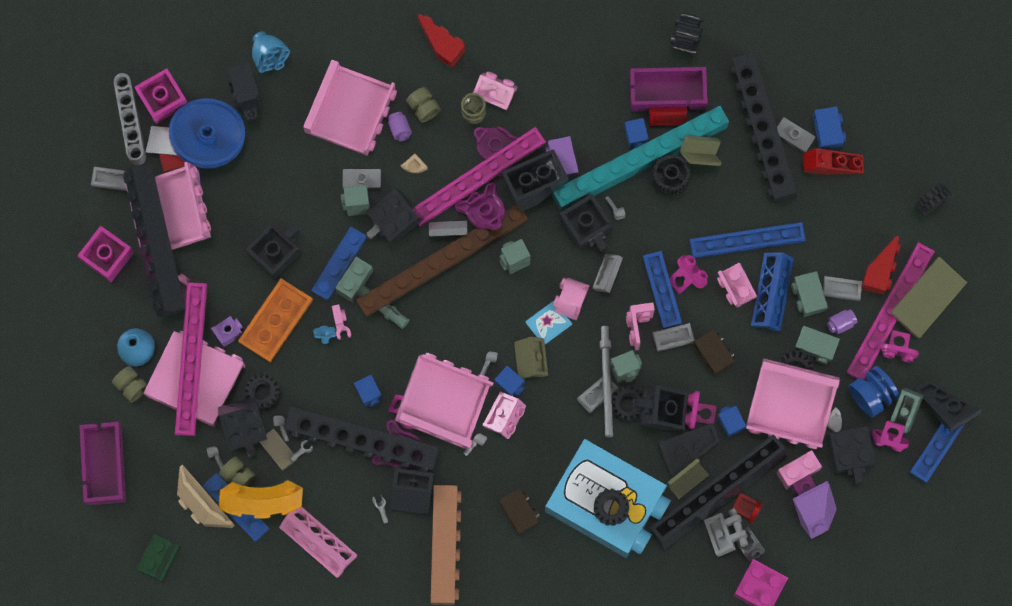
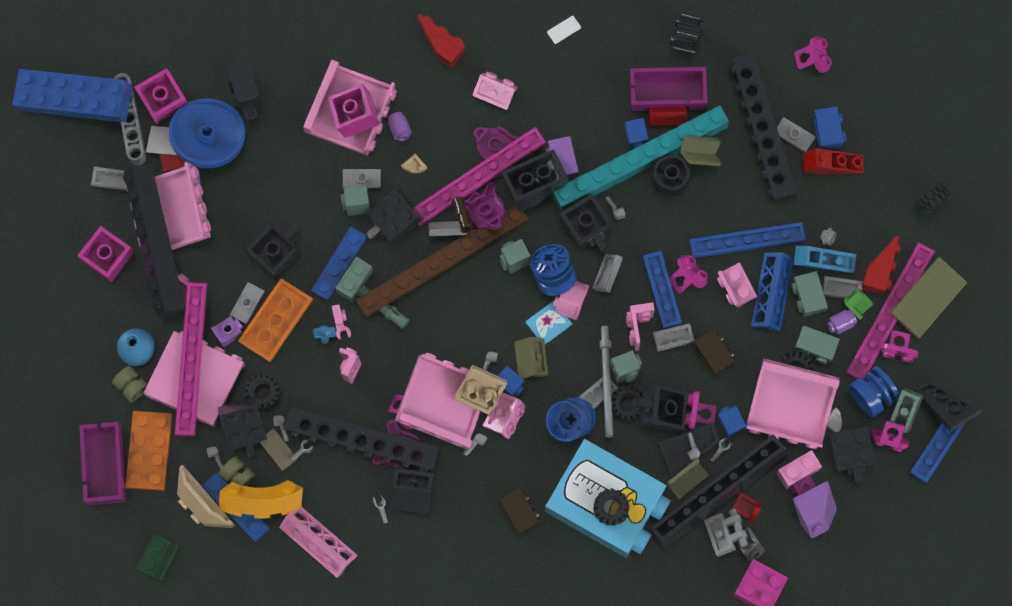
dark azure piece [252,31,290,73] -> none
blue brick [354,375,382,407] -> none
olive wheel [406,87,441,123] -> none
nougat brick [431,485,461,605] -> none
olive wheel [461,93,486,124] -> none
none -> blue brick [12,69,133,123]
none -> orange plate [125,411,172,491]
none -> light grey plate [230,282,265,325]
none -> dark pink brick [328,83,379,138]
none -> bright pink bracket [339,347,362,384]
none -> dark brown pin [452,196,473,234]
none -> tan plate [455,365,507,415]
none -> blue wheel [530,244,577,296]
none -> blue wheel [546,397,596,442]
none -> white sticker [547,16,581,44]
none -> light grey hand [687,433,700,461]
none -> light grey hand [710,438,733,462]
none -> dark pink bracket [794,36,832,73]
none -> dark azure slope [794,246,857,273]
none -> light grey plate [820,228,836,246]
none -> bright green panel [844,287,873,320]

